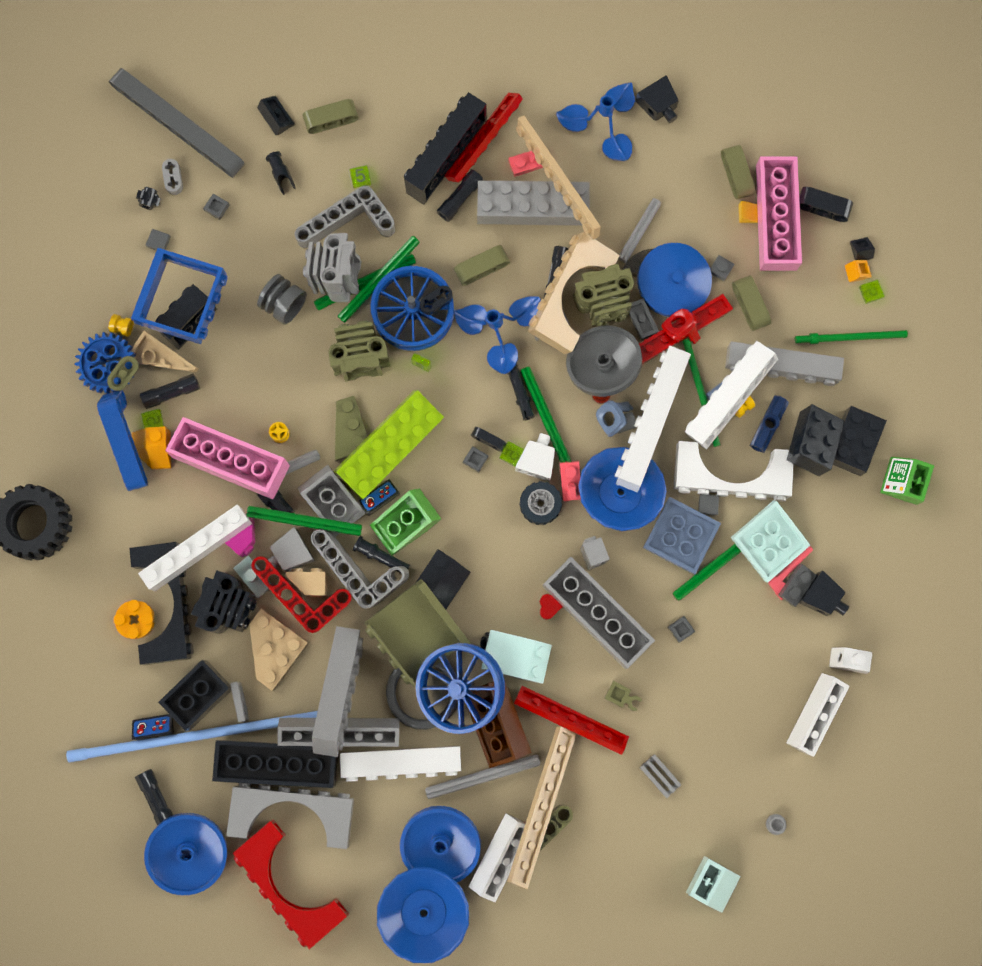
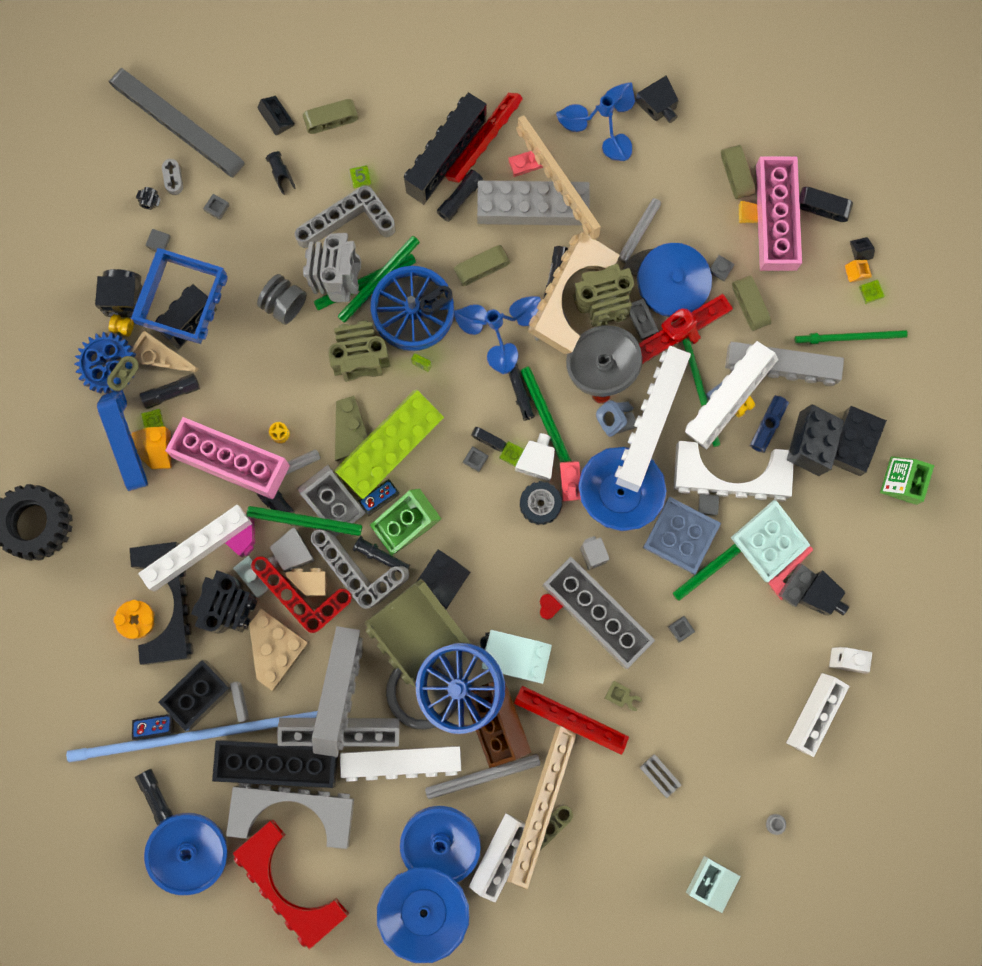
none -> black piece [95,269,143,317]

